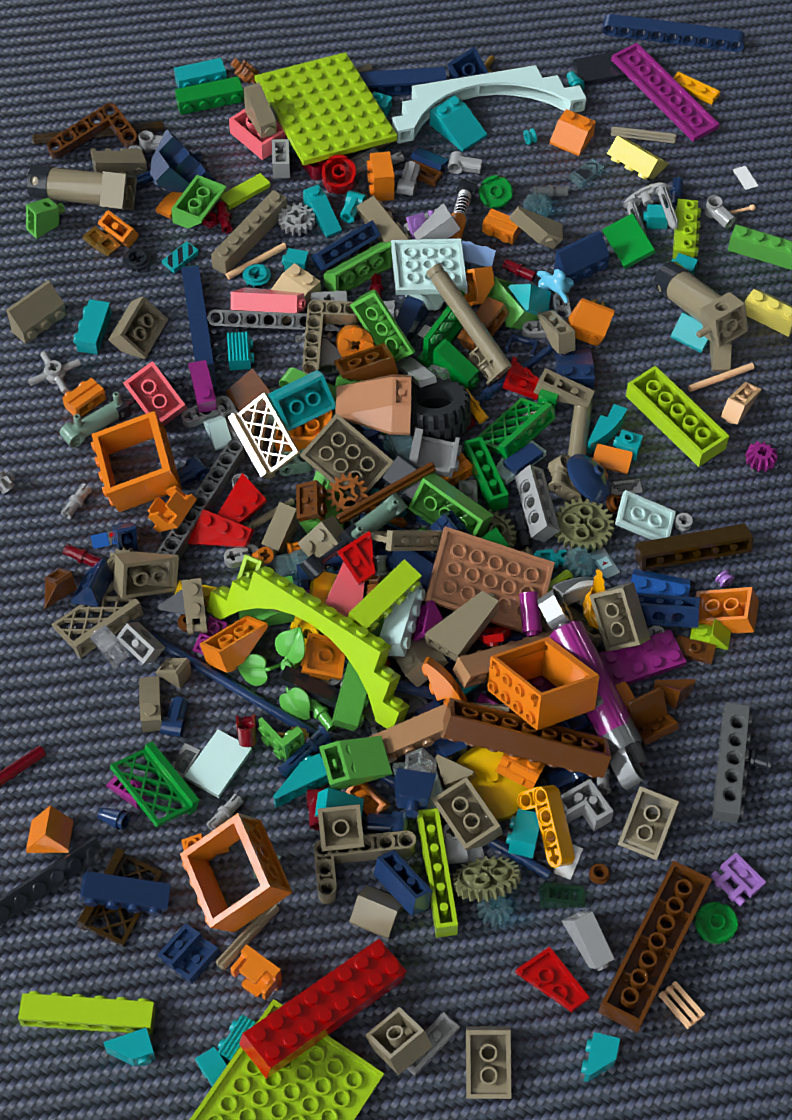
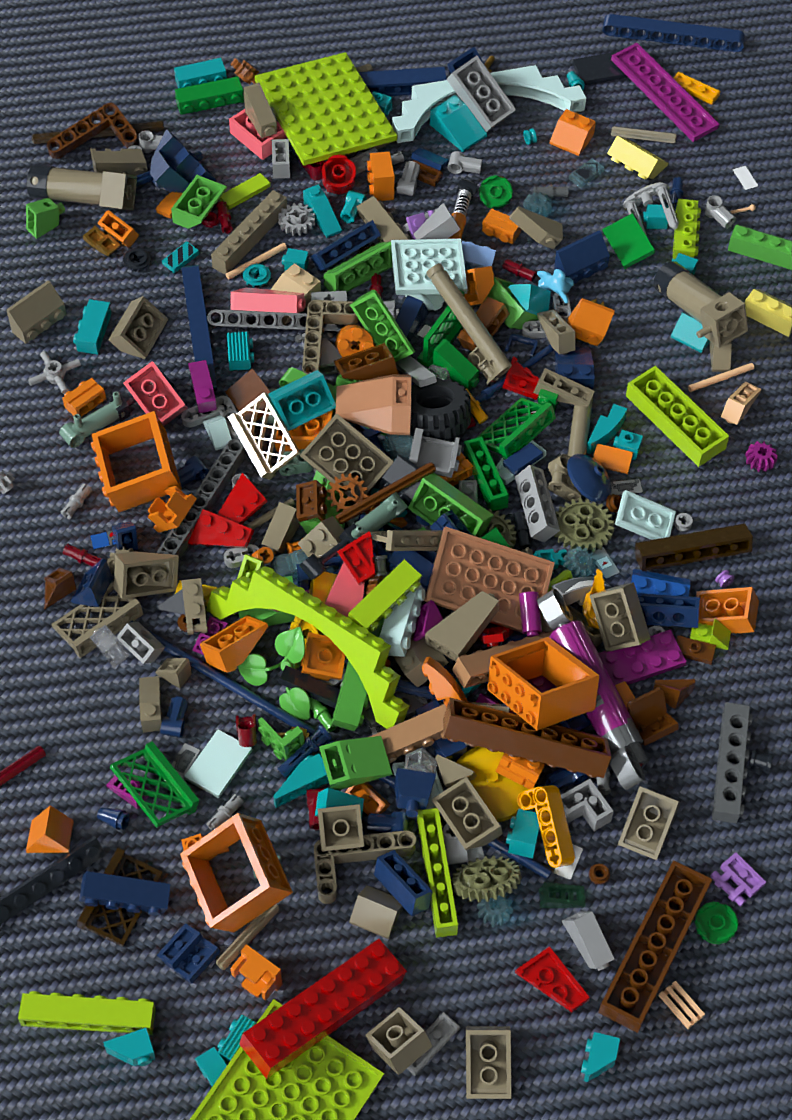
none -> light grey brick [447,56,516,133]

